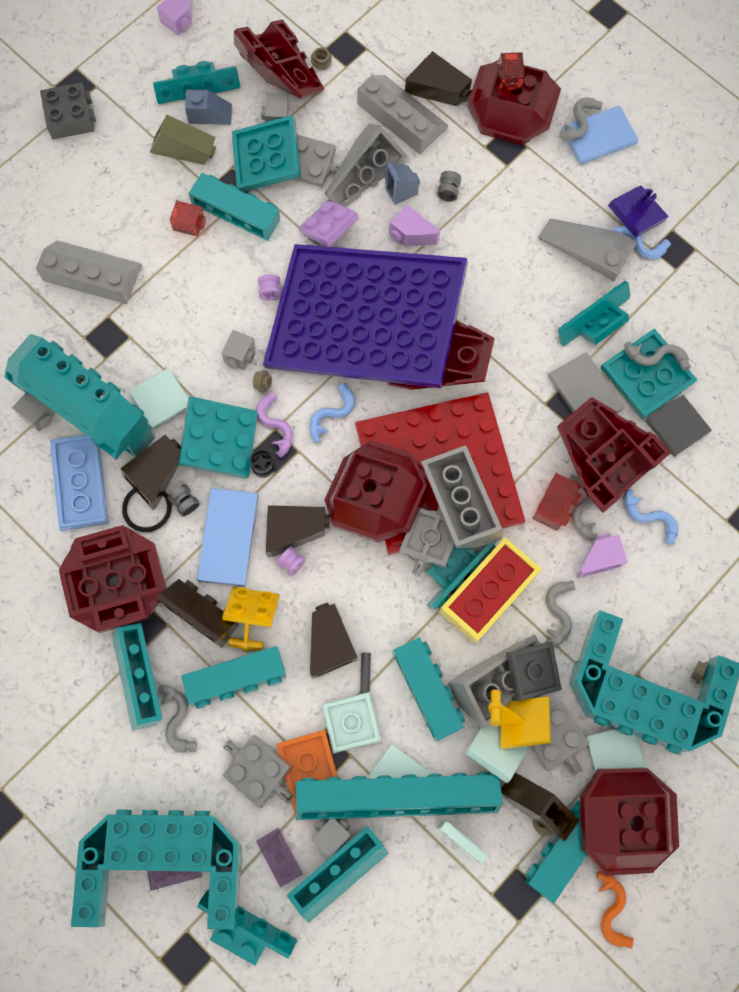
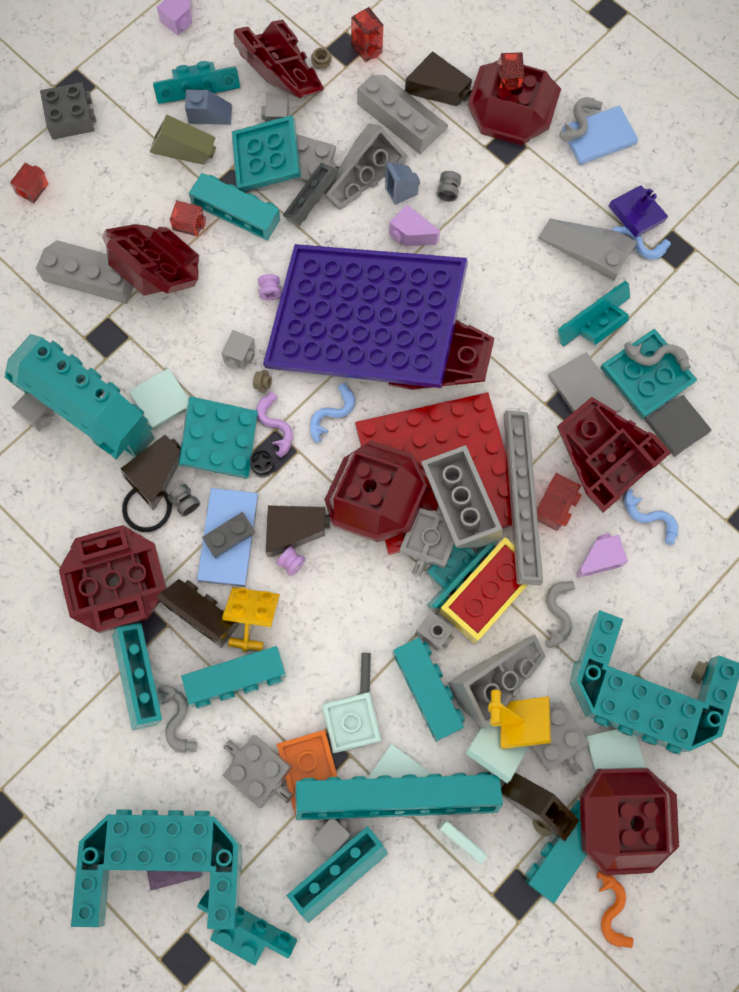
light blue tile [50,435,109,531] -> none
clear purple plate [256,828,303,888] -> none
lavender plate [299,200,359,247] -> none
dark brown slope [310,602,358,679] -> none
dark grey tile [506,642,562,701] -> none
light grey animal [568,474,597,541] -> none
none -> clear red brick [10,163,49,204]
none -> dark red piece [102,224,199,296]
none -> dark grey plate [202,512,256,559]
none -> dark grey plate [282,163,338,226]
none -> clear red brick [351,7,384,63]
none -> light grey brick [415,611,454,651]
none -> light grey tile [504,411,543,586]

